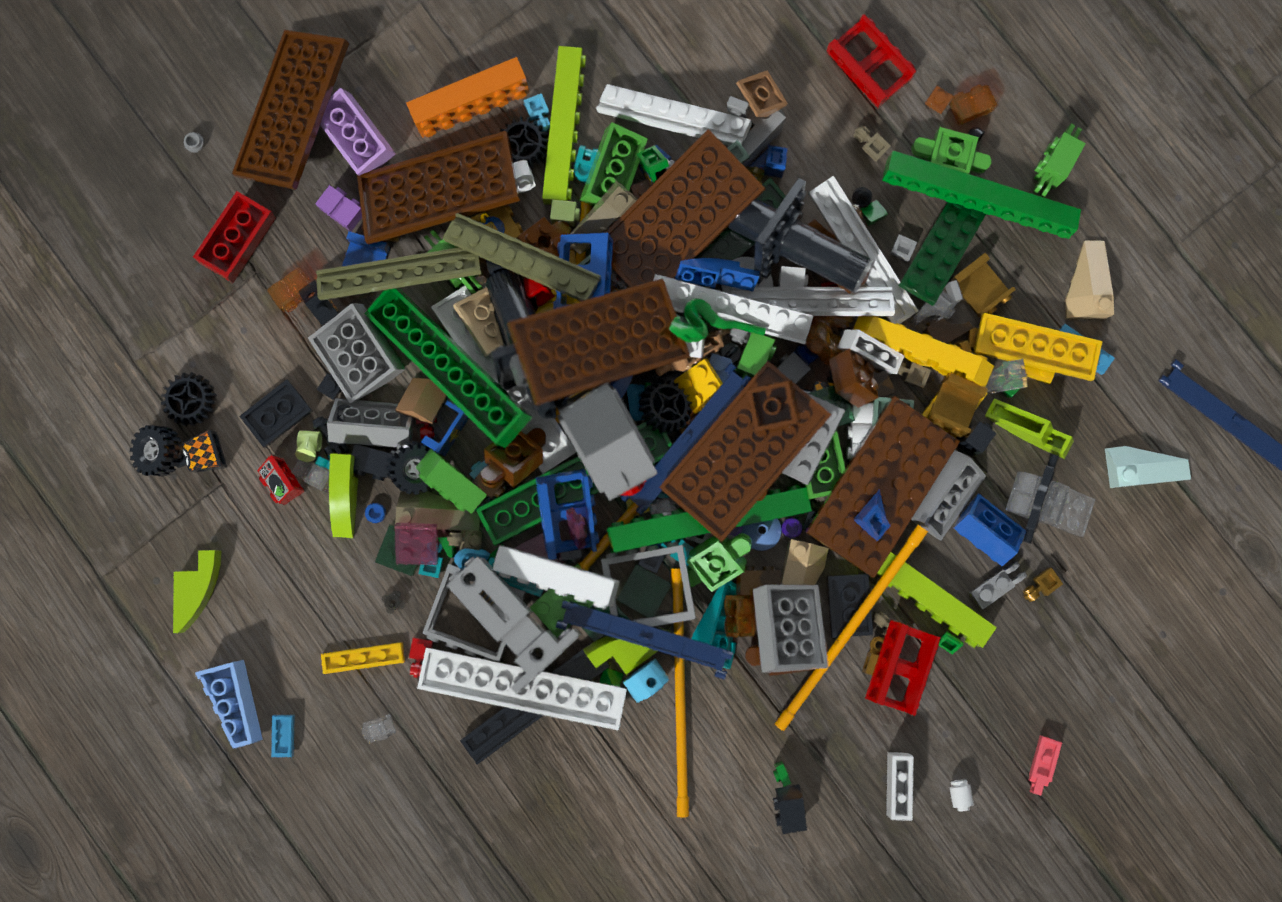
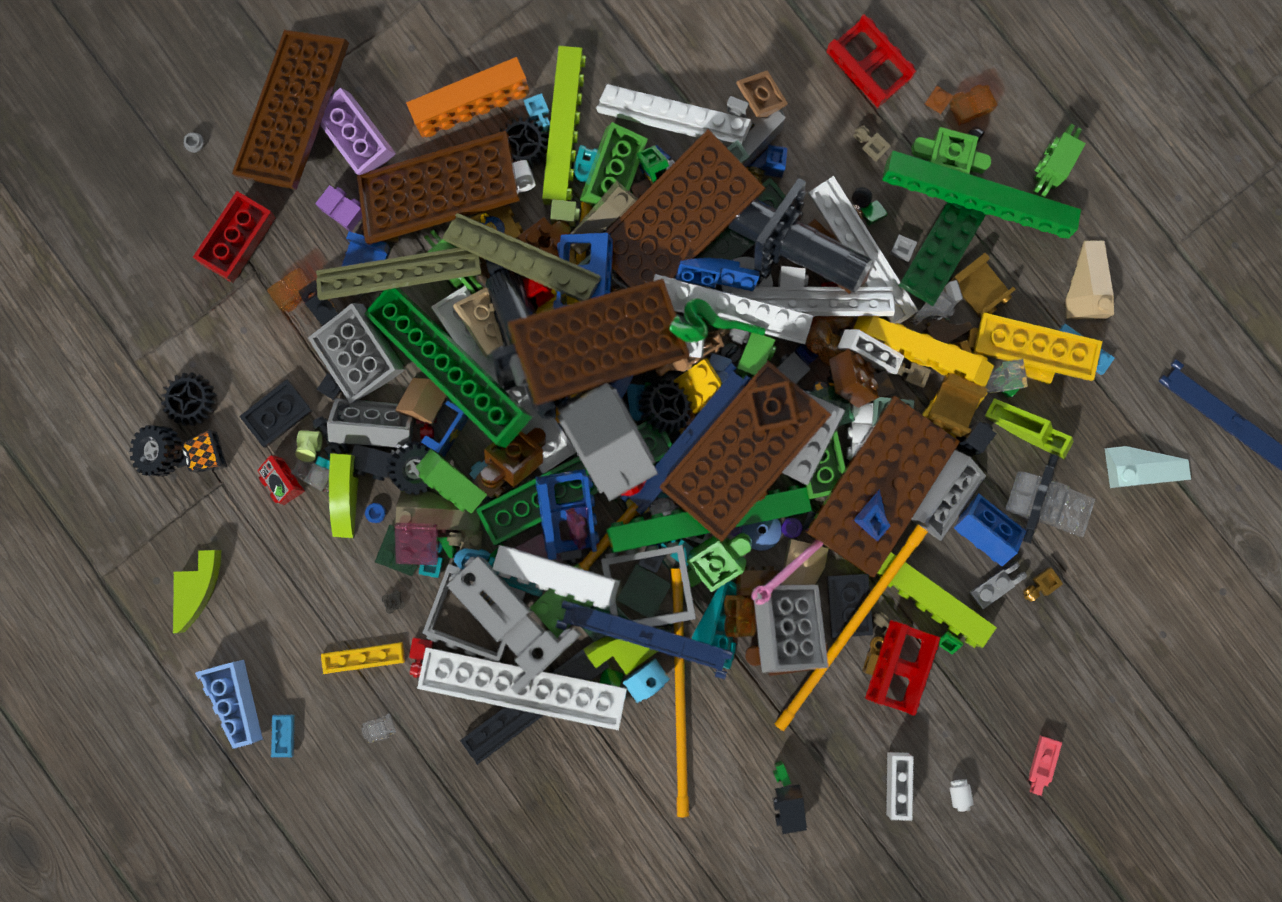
none -> bright pink hinge [752,540,824,604]

